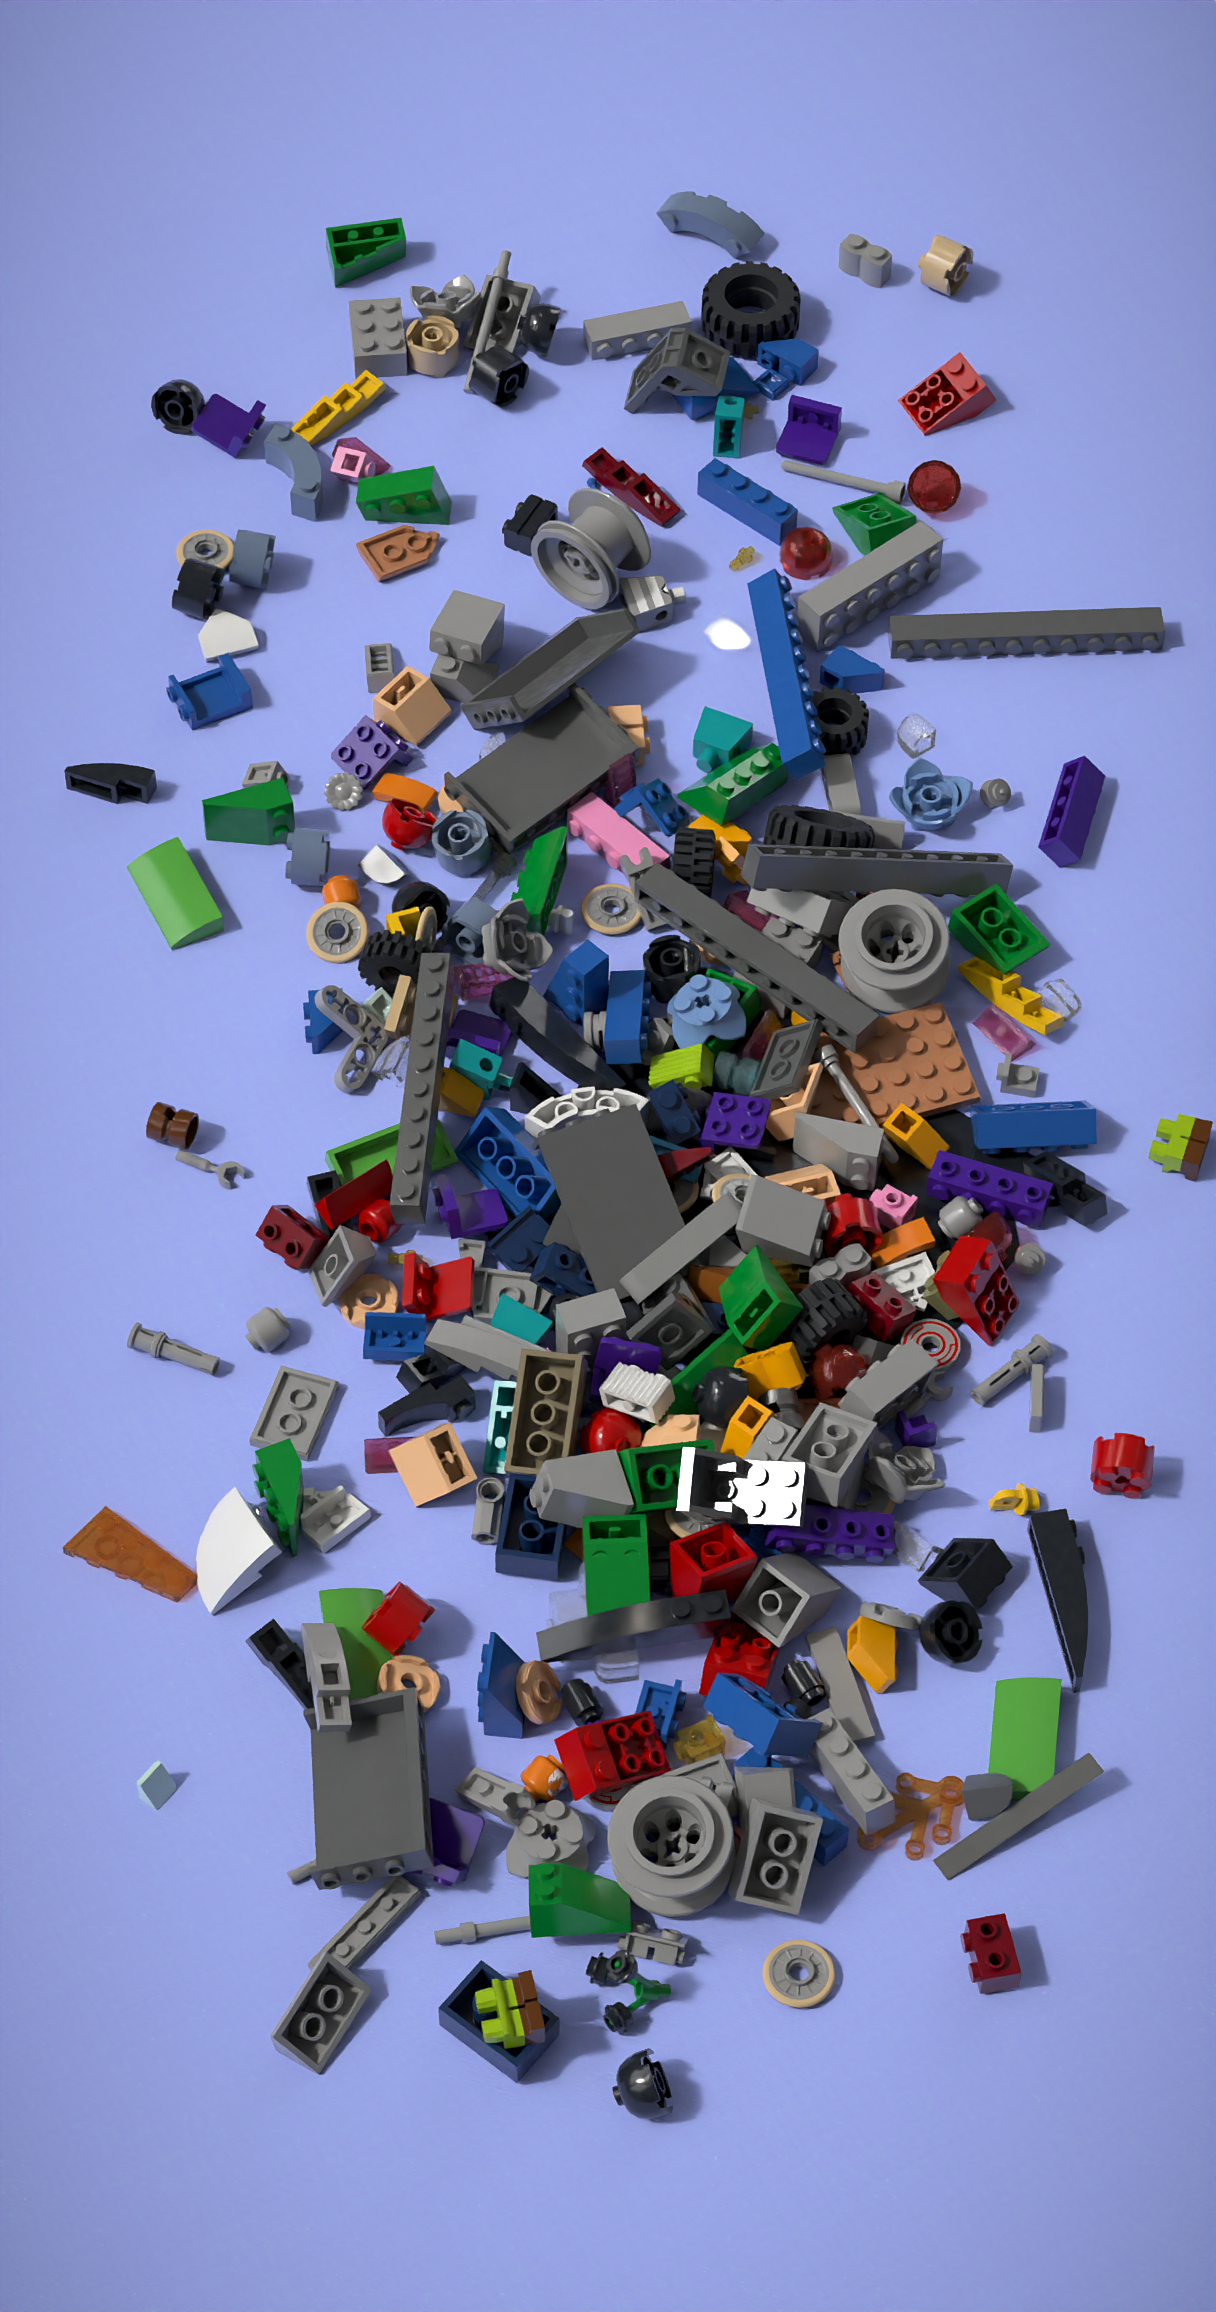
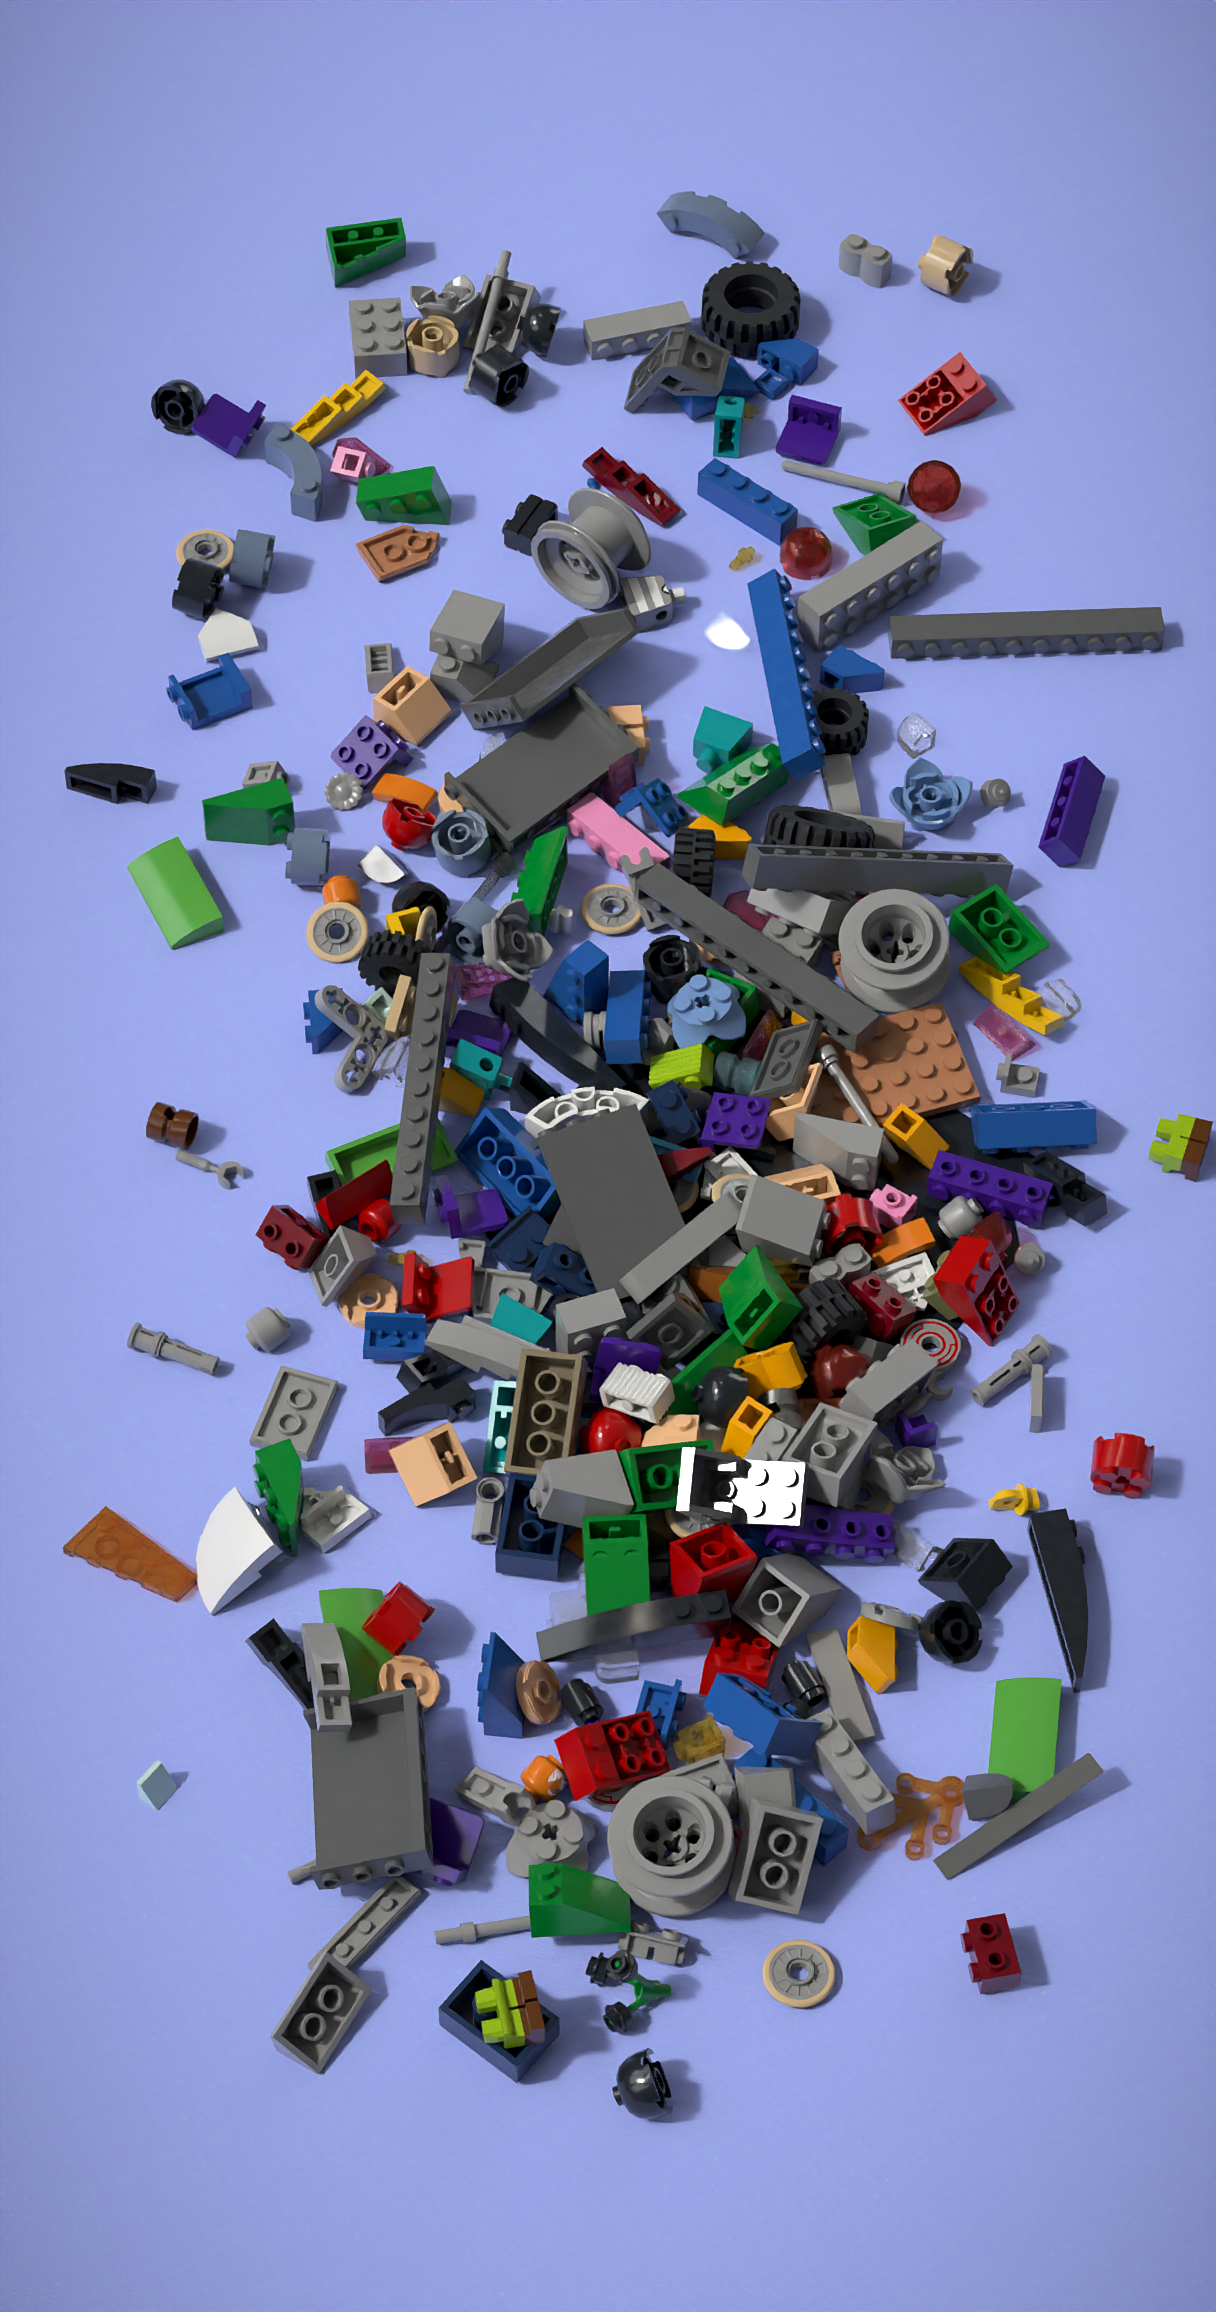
light orange slope [715,836,748,886] -> none

